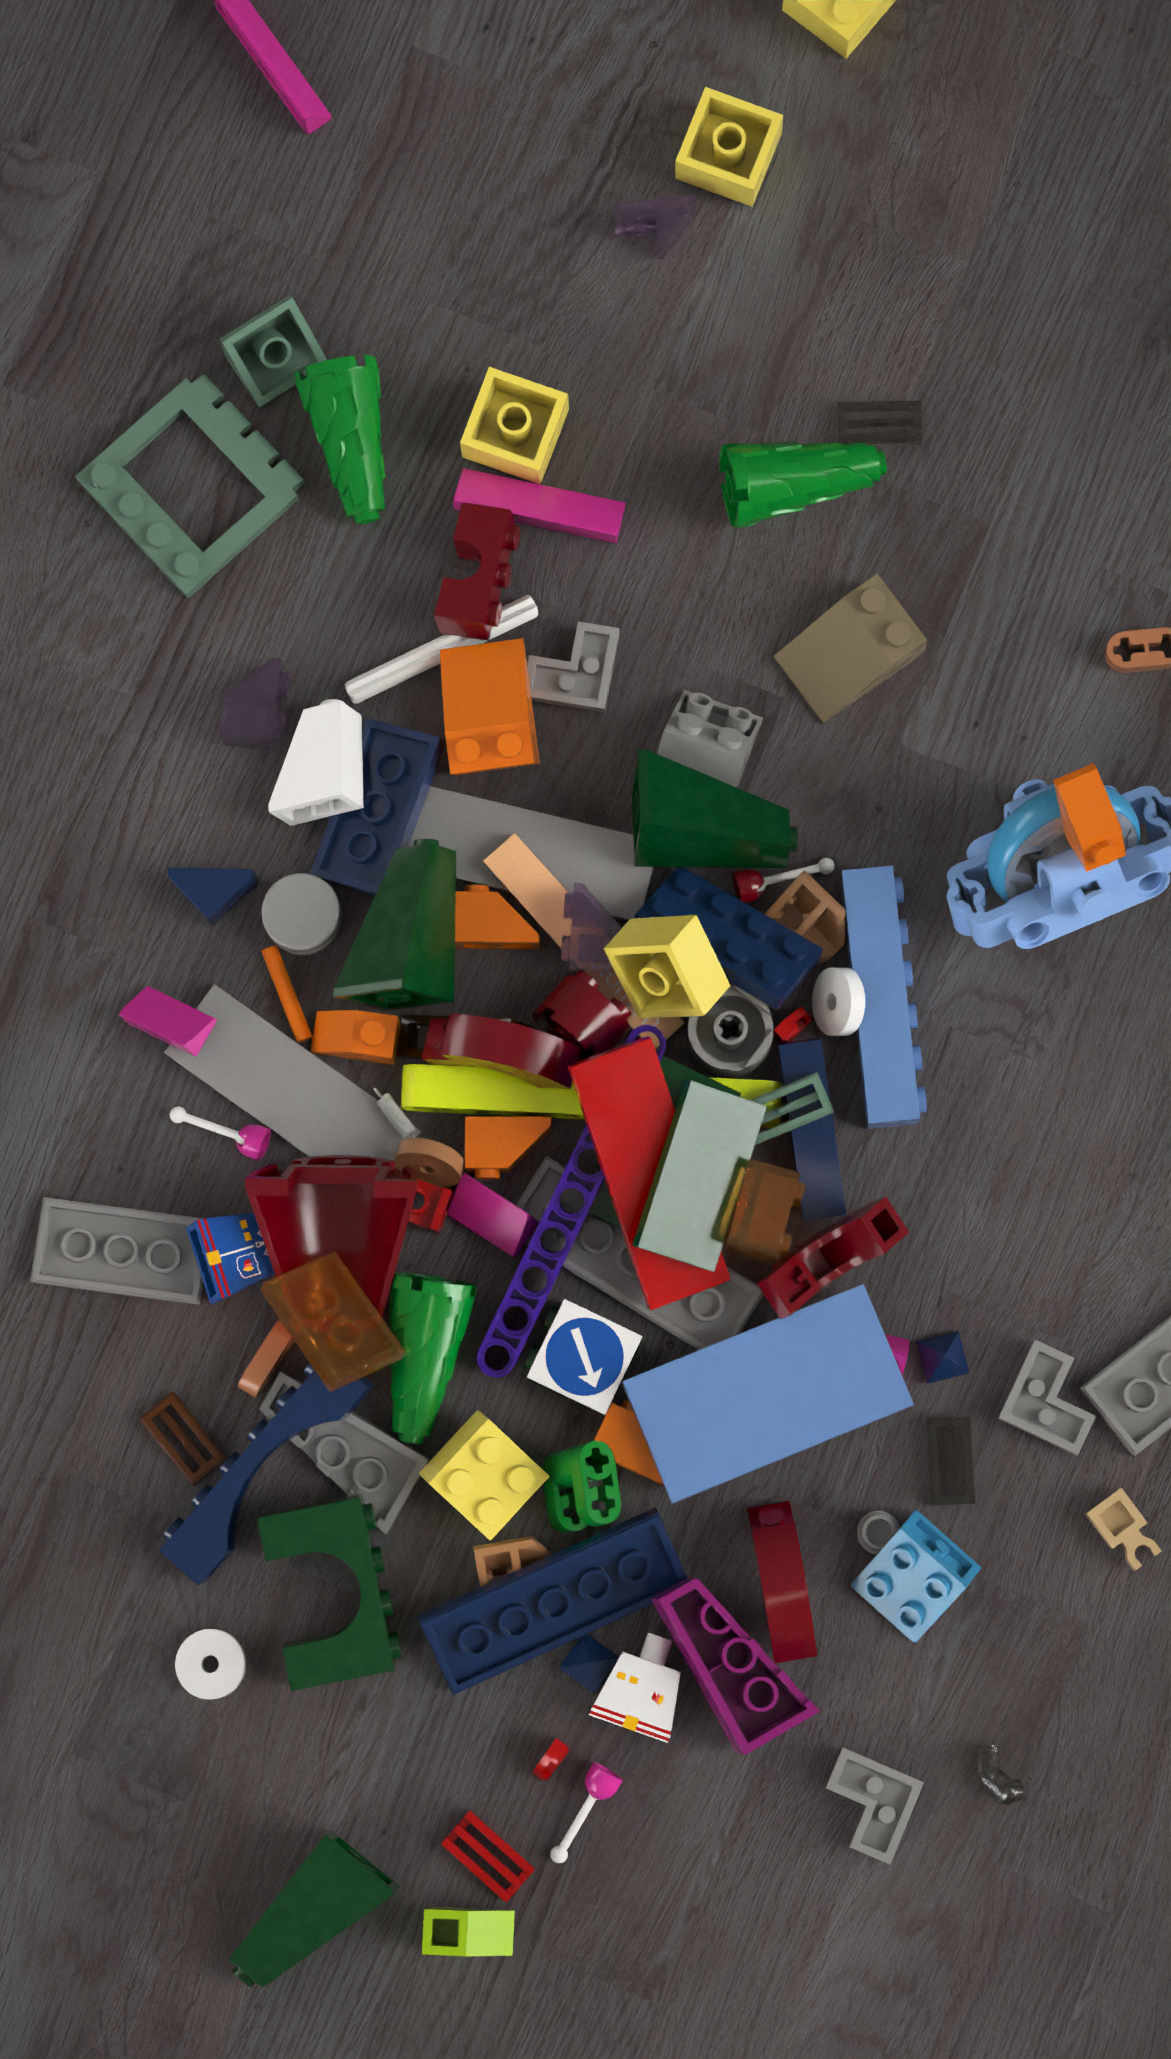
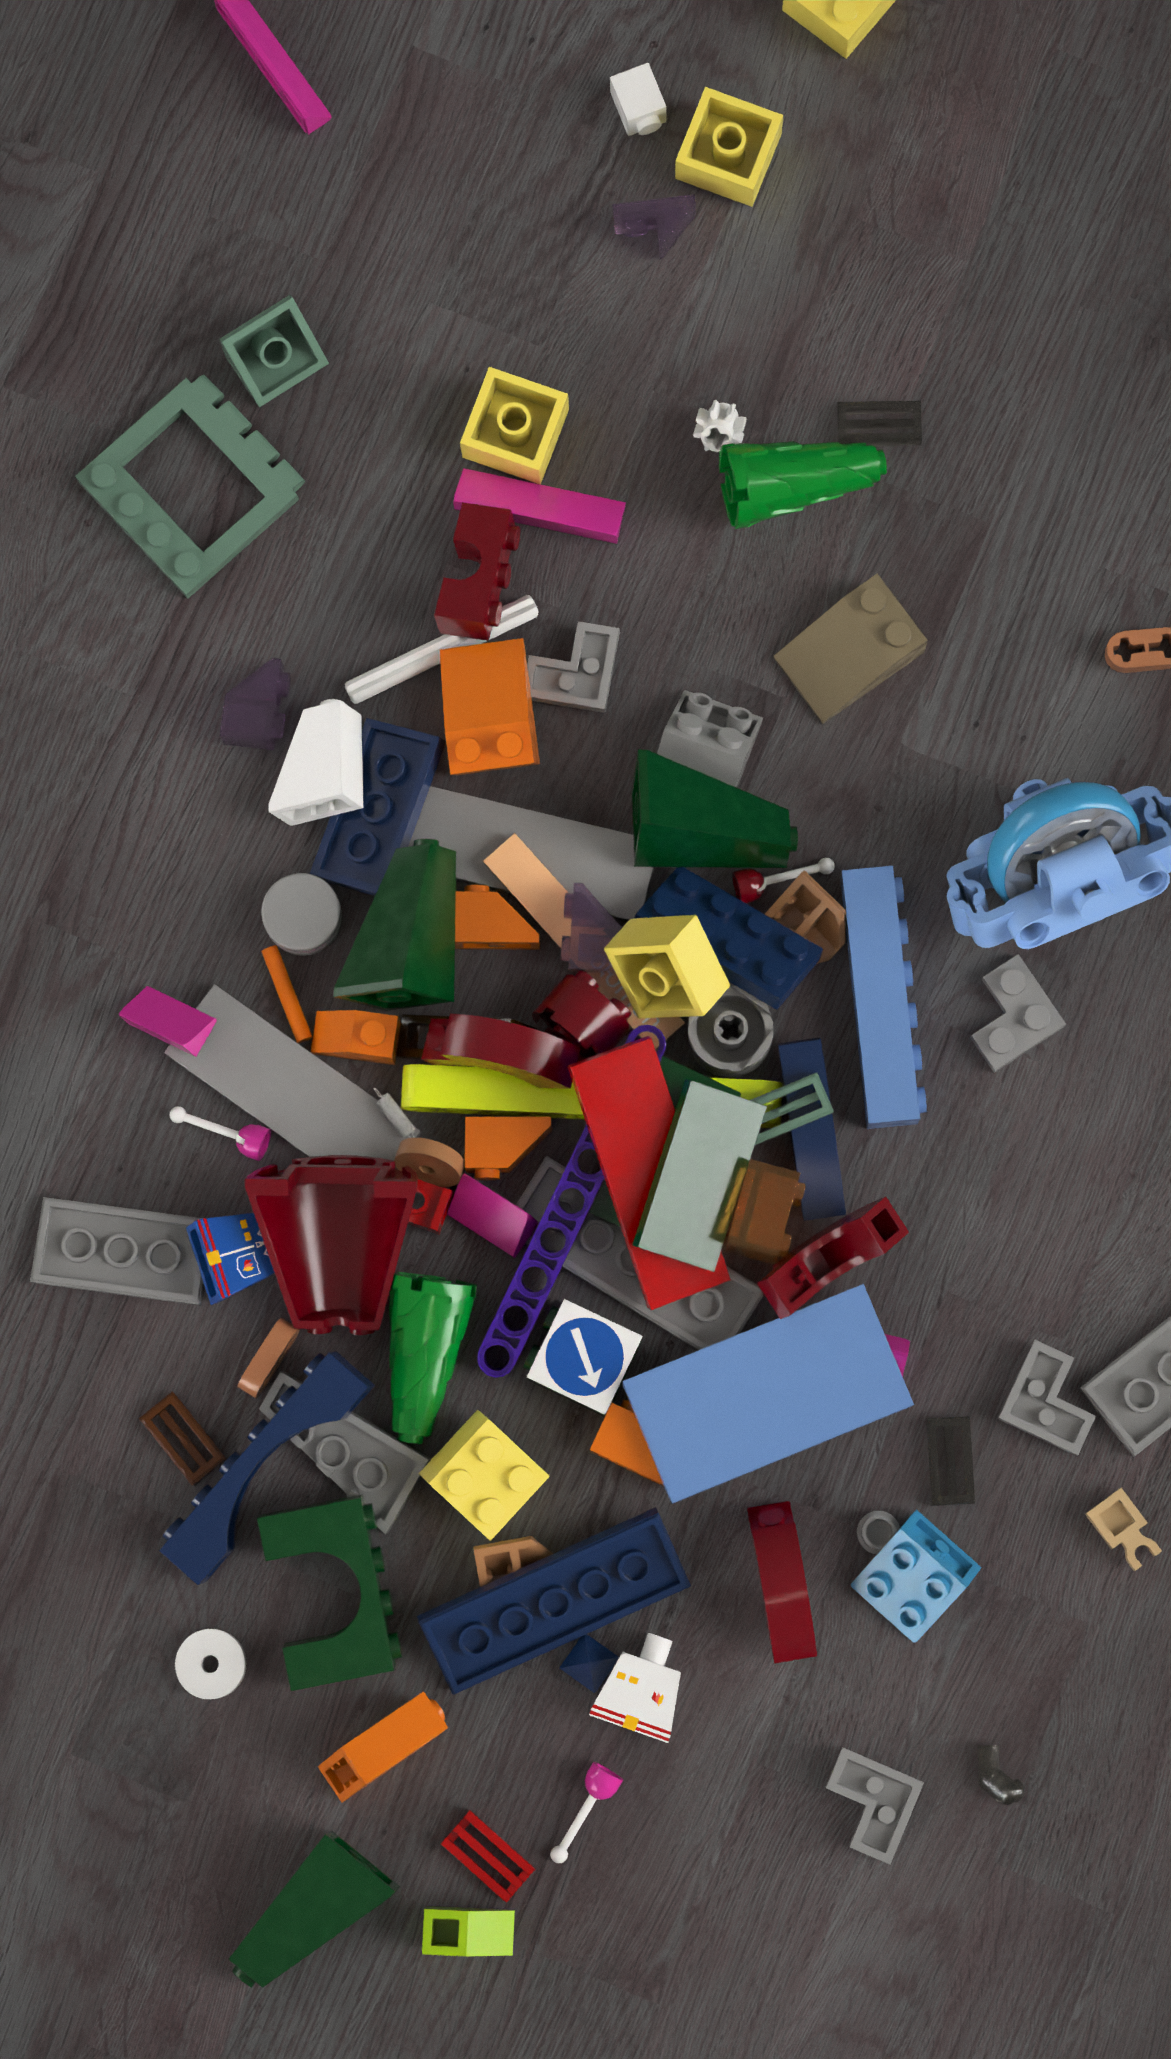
dark blue slope [167,868,257,926] -> none
clear orange tile [260,1251,405,1392] -> none
green cone [295,355,386,525] -> none
red tile [532,1737,570,1782] -> none
green connector [542,1441,621,1534] -> none
magenta wedge [651,1577,820,1755] -> none
red tile [773,1007,813,1043] -> none
white piece [812,967,865,1036] -> none
dark blue slope [917,1331,969,1384] -> none
orange slope [1053,763,1126,872] -> none
none -> orange slope [318,1691,448,1803]
none -> white brick [610,63,666,136]
none -> white gear [693,400,747,452]
none -> light grey plate [970,954,1066,1073]

